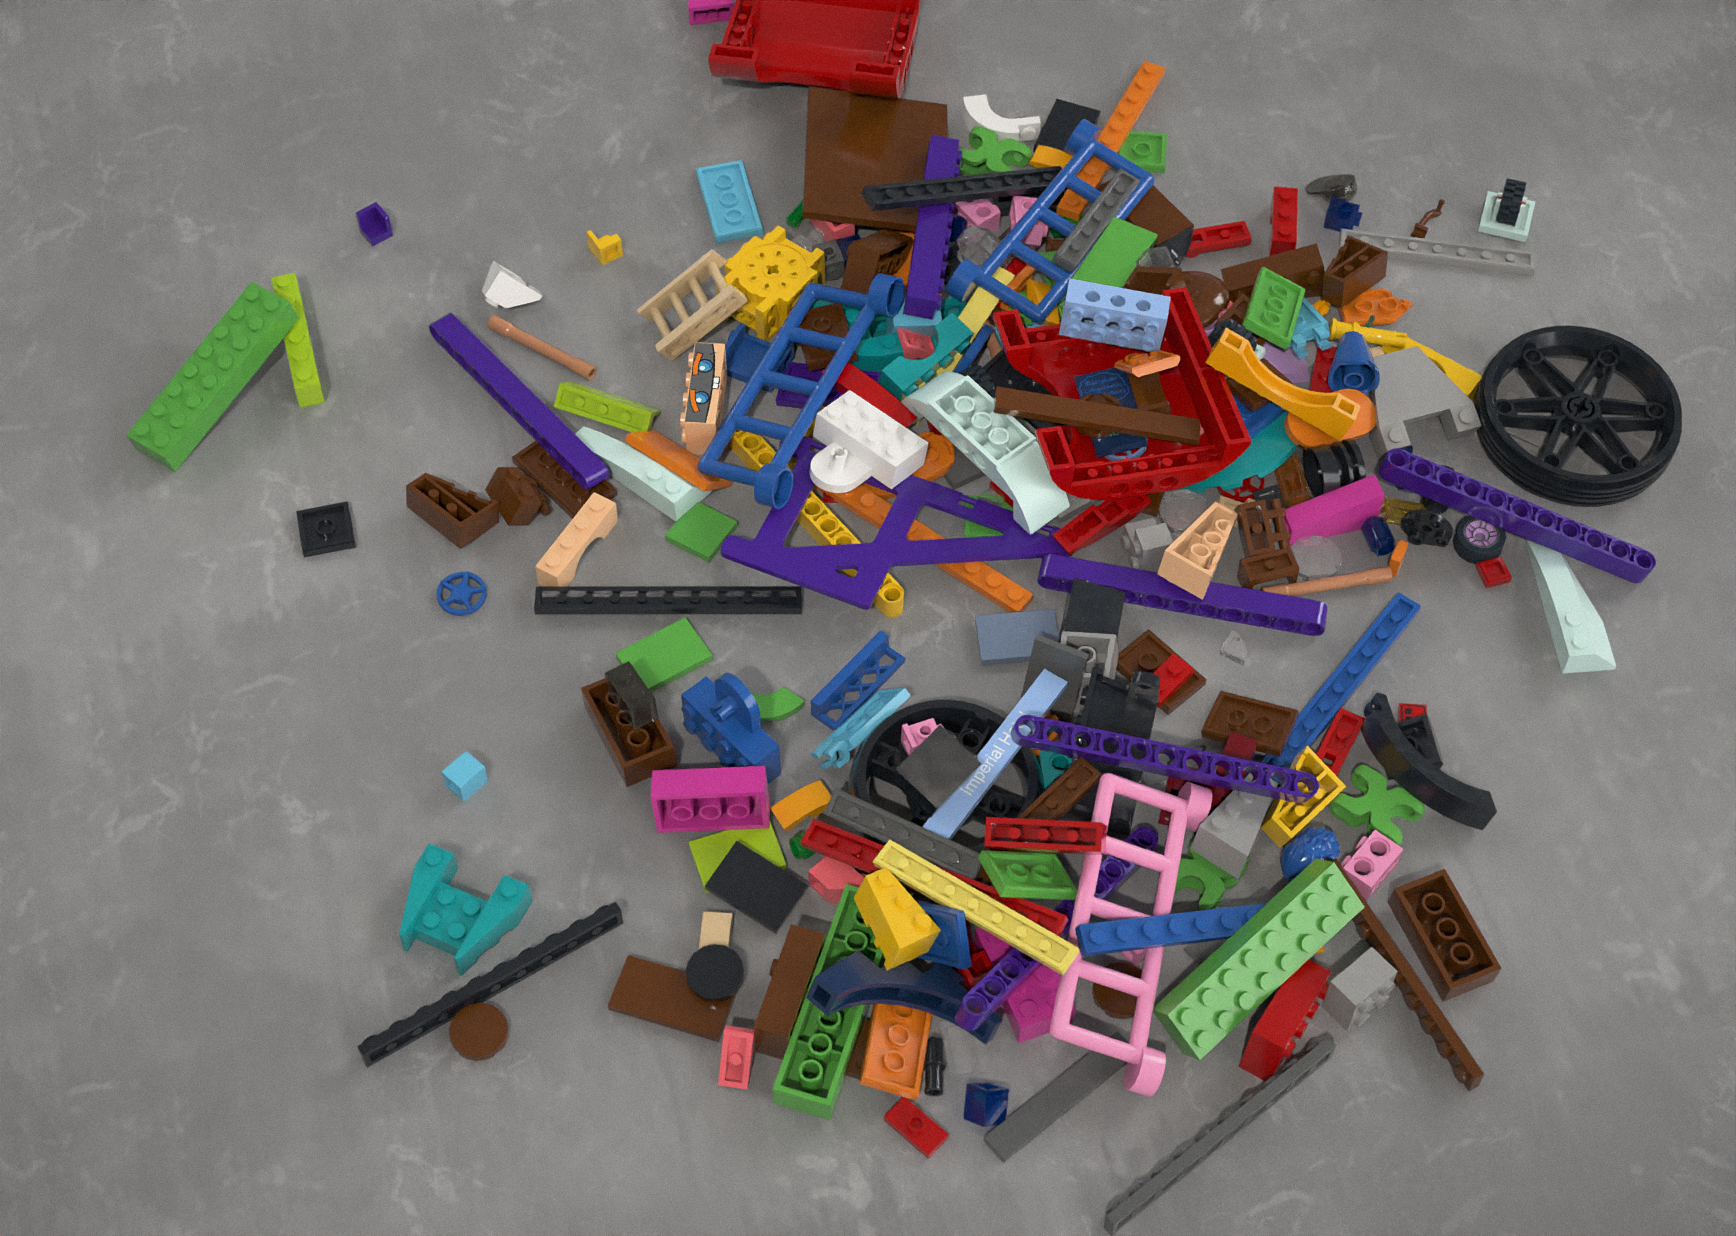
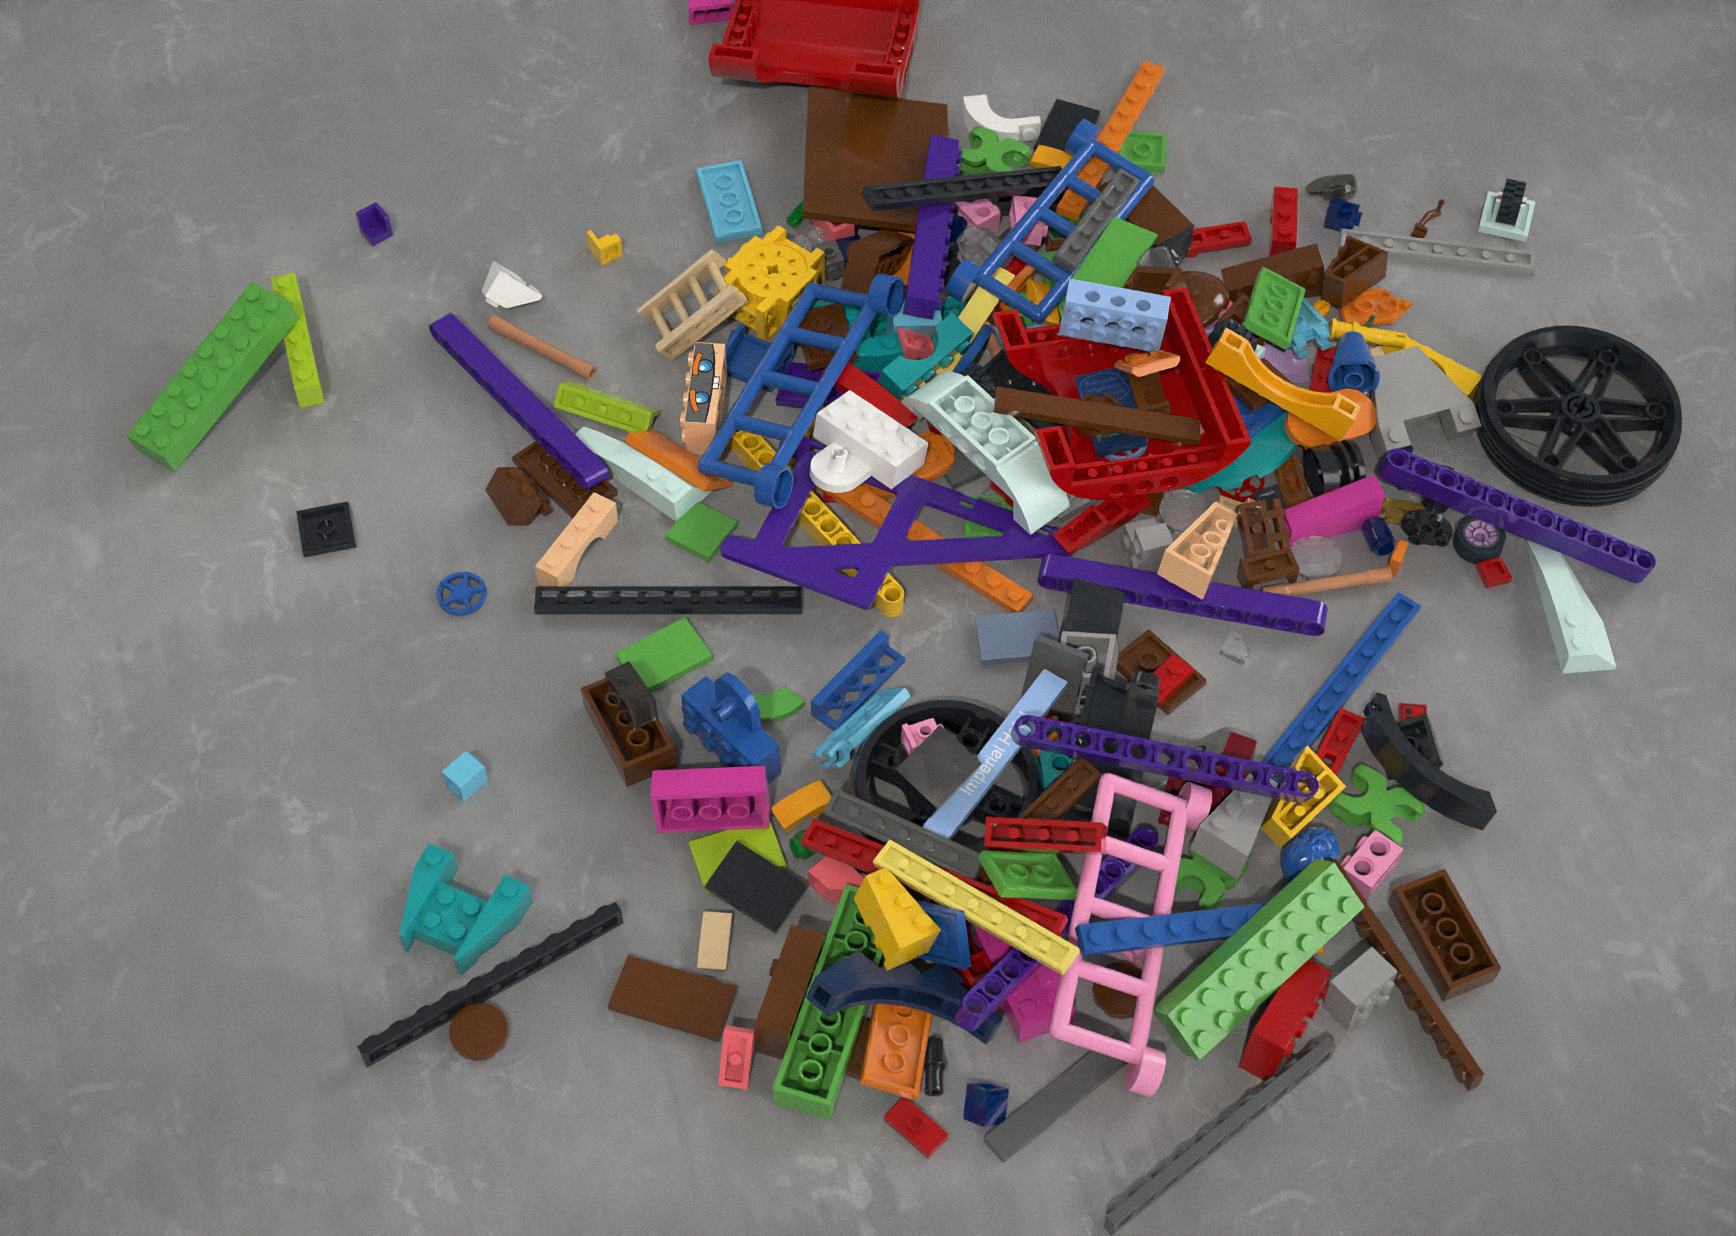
reddish brown wedge [406,473,499,549] -> none
black tile [685,944,744,1002] -> none
reddish brown tile [1201,691,1299,757] -> none

